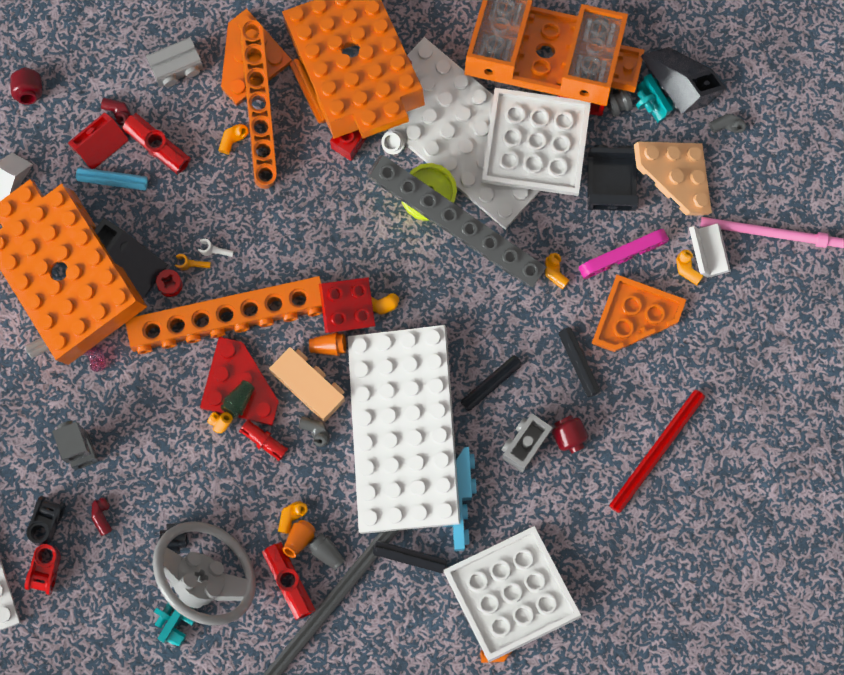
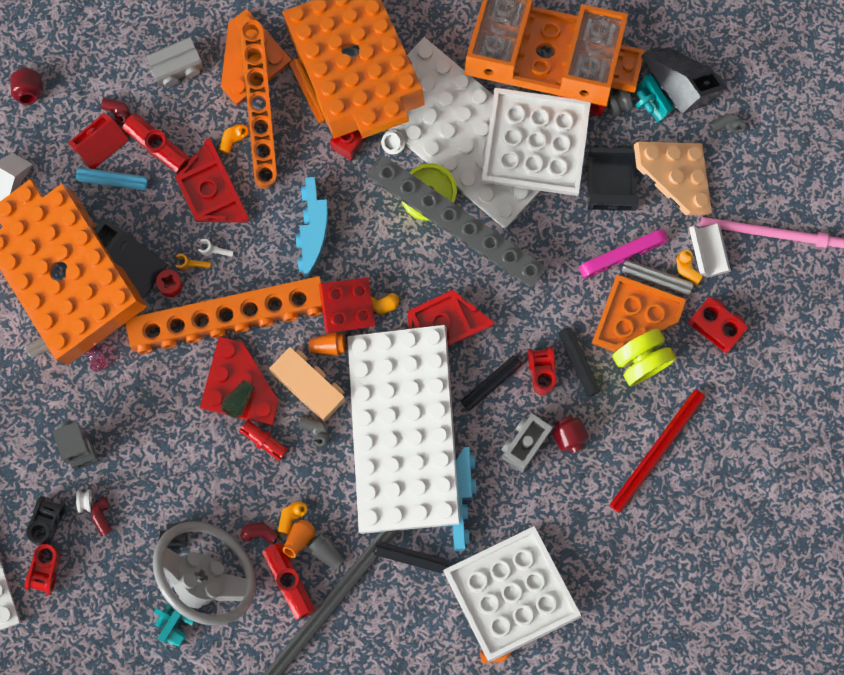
light orange arm [207,412,233,433] -> none
light orange arm [544,253,570,290] -> none
none -> white bush [76,489,92,513]
none -> red wing [175,138,250,223]
none -> dark red arm [240,522,280,545]
none -> medium azure slope [296,177,328,279]
none -> red wing [408,290,495,347]
none -> red piece [527,346,556,396]
none -> neon yellow wheel [612,328,677,386]
none -> light grey axle [622,260,693,296]
none -> red brick [688,297,748,354]

